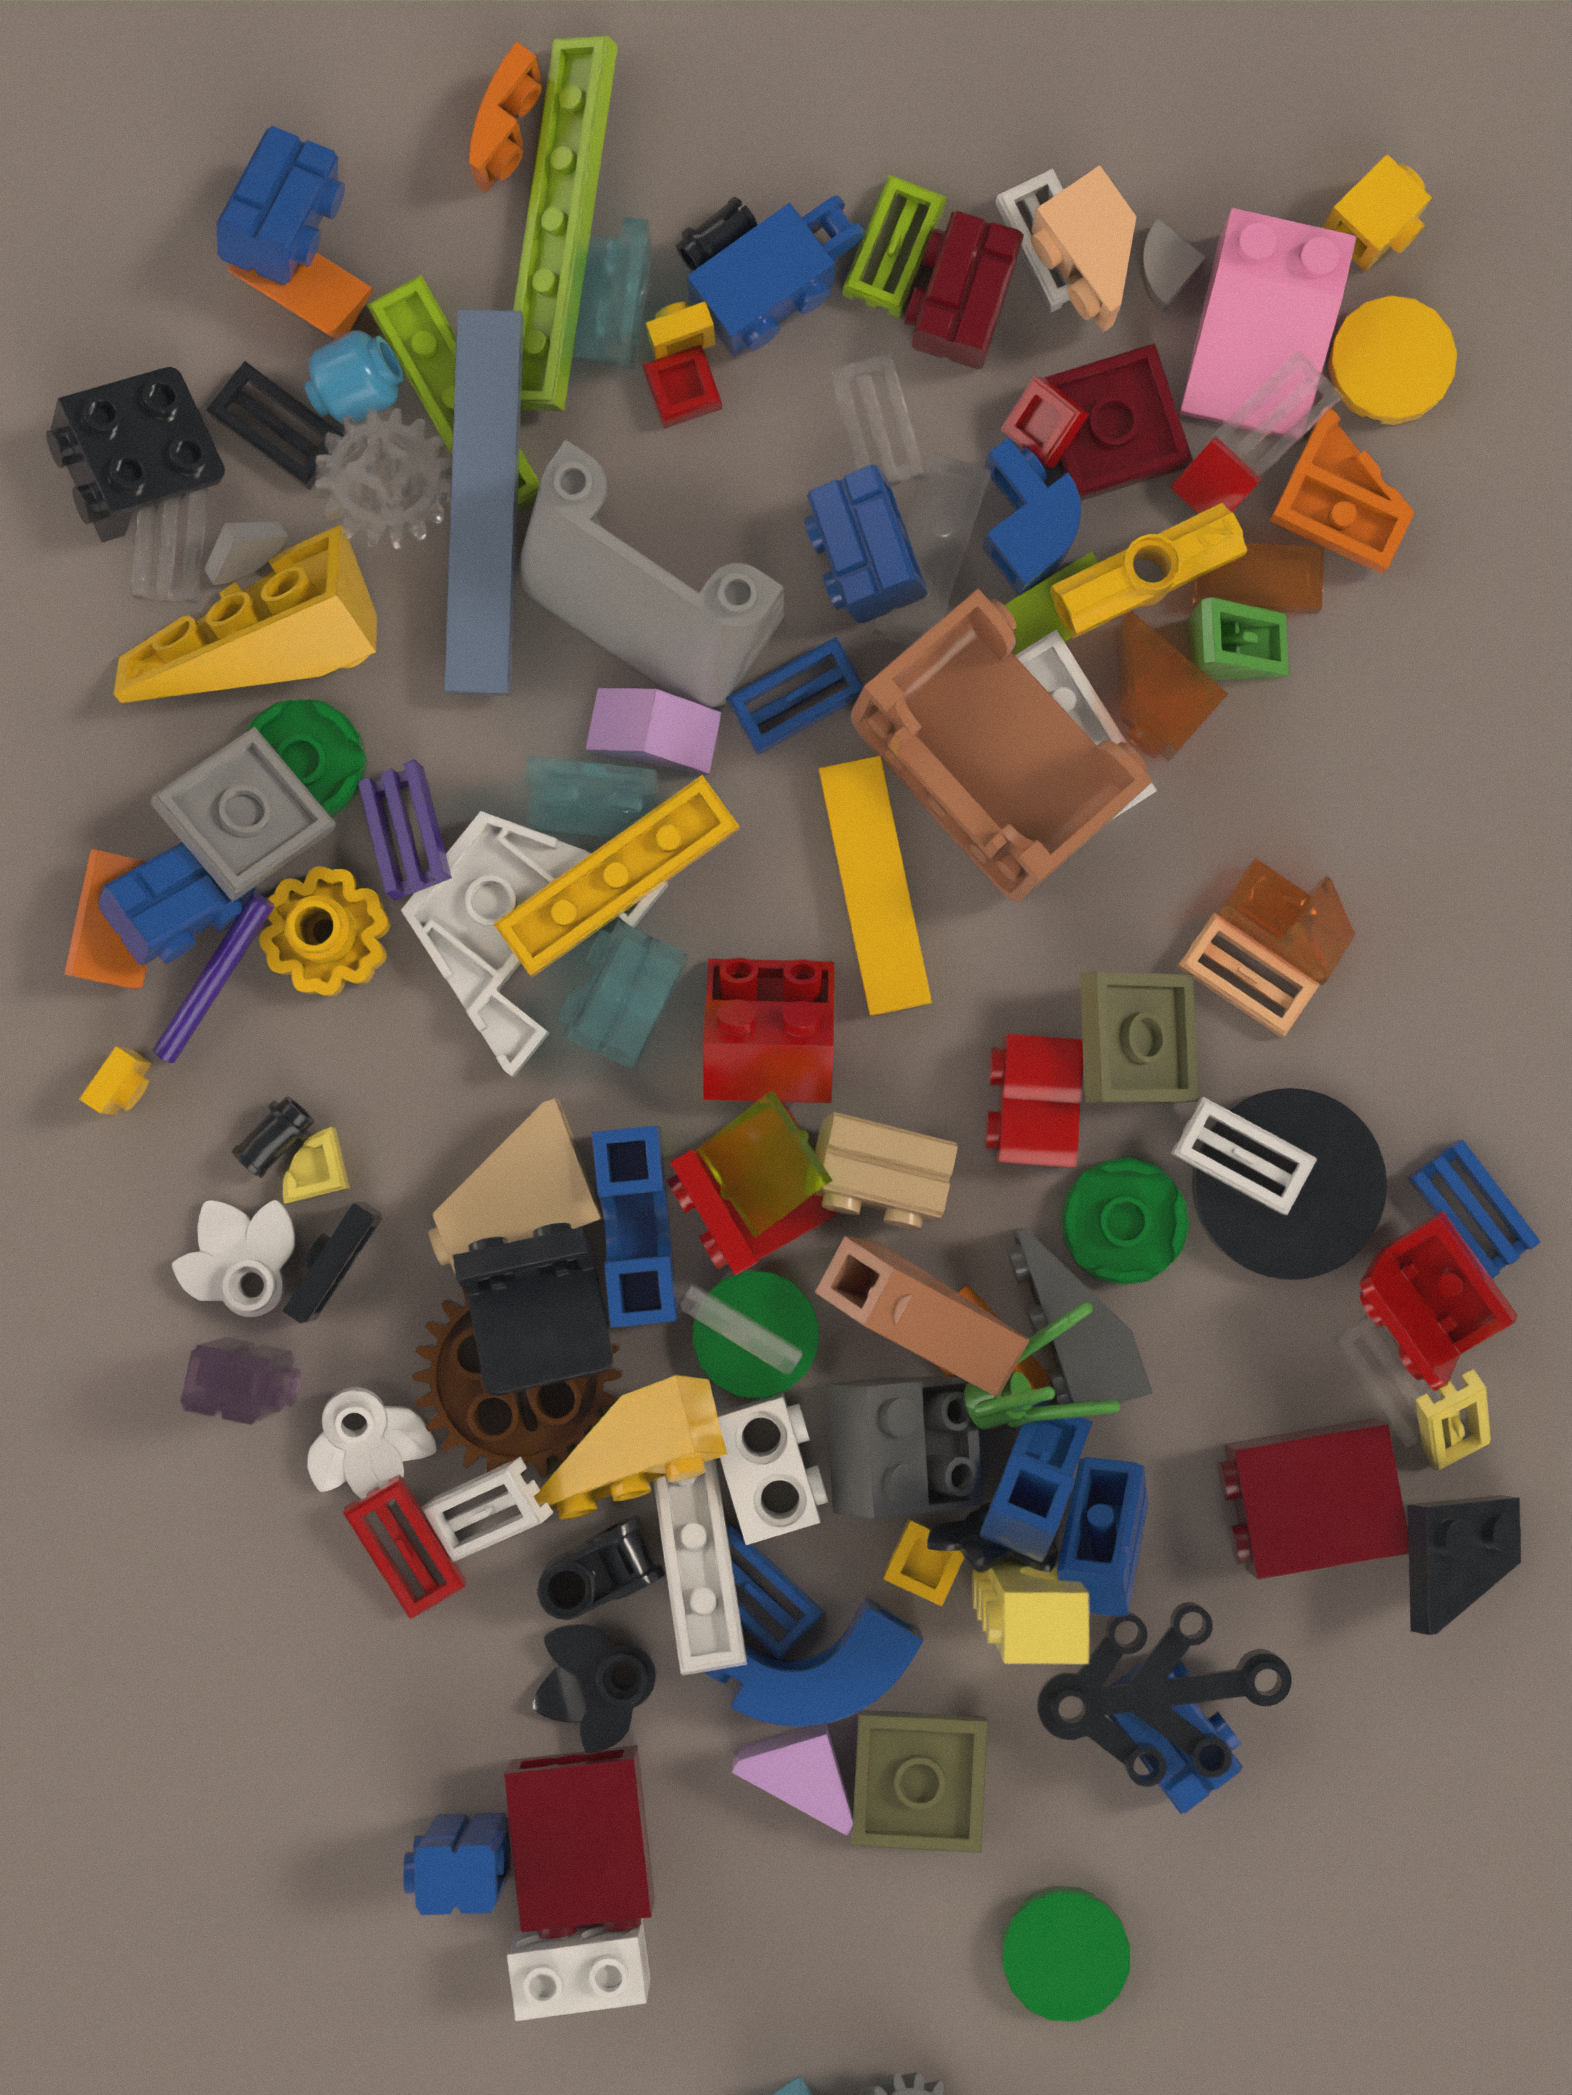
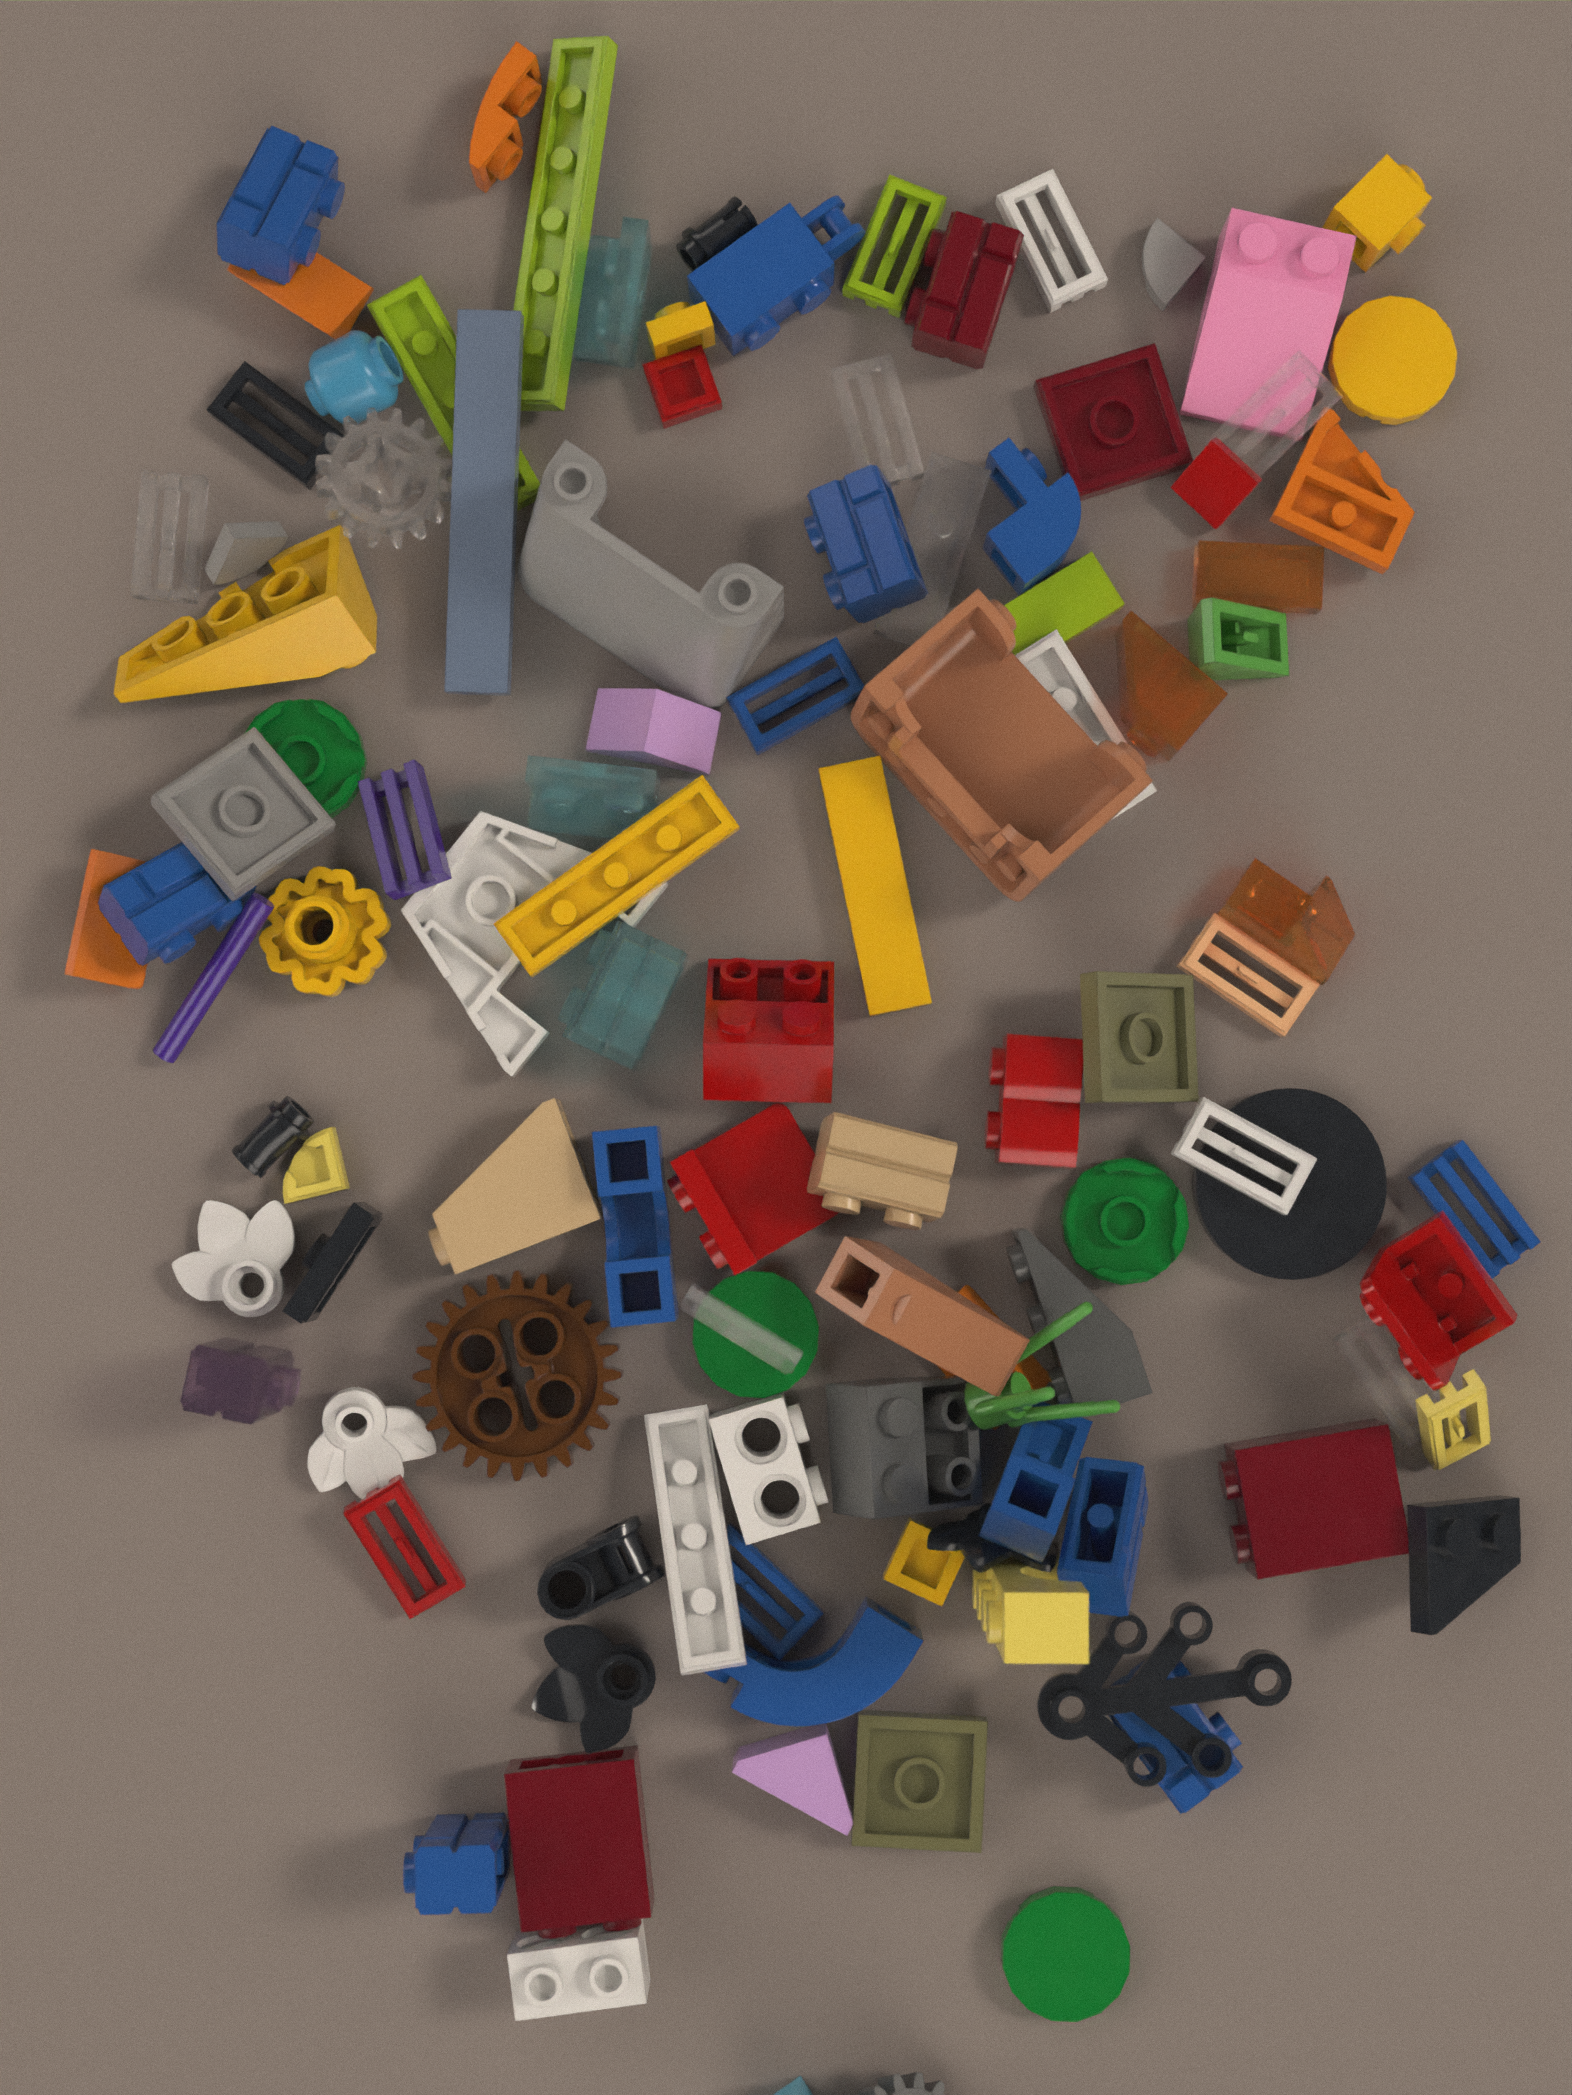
black bracket [46,367,225,543] -> none
yellow plate [79,1046,152,1115] -> none
white tile [420,1457,553,1562] -> none
black bracket [452,1223,614,1396] -> none
yellow slope [533,1375,727,1520] -> none
clear neon green piece [697,1091,833,1238] -> none
red tile [1000,376,1089,467] -> none
light nougat slope [1031,165,1137,332] -> none
yellow piece [1049,503,1247,638] -> none

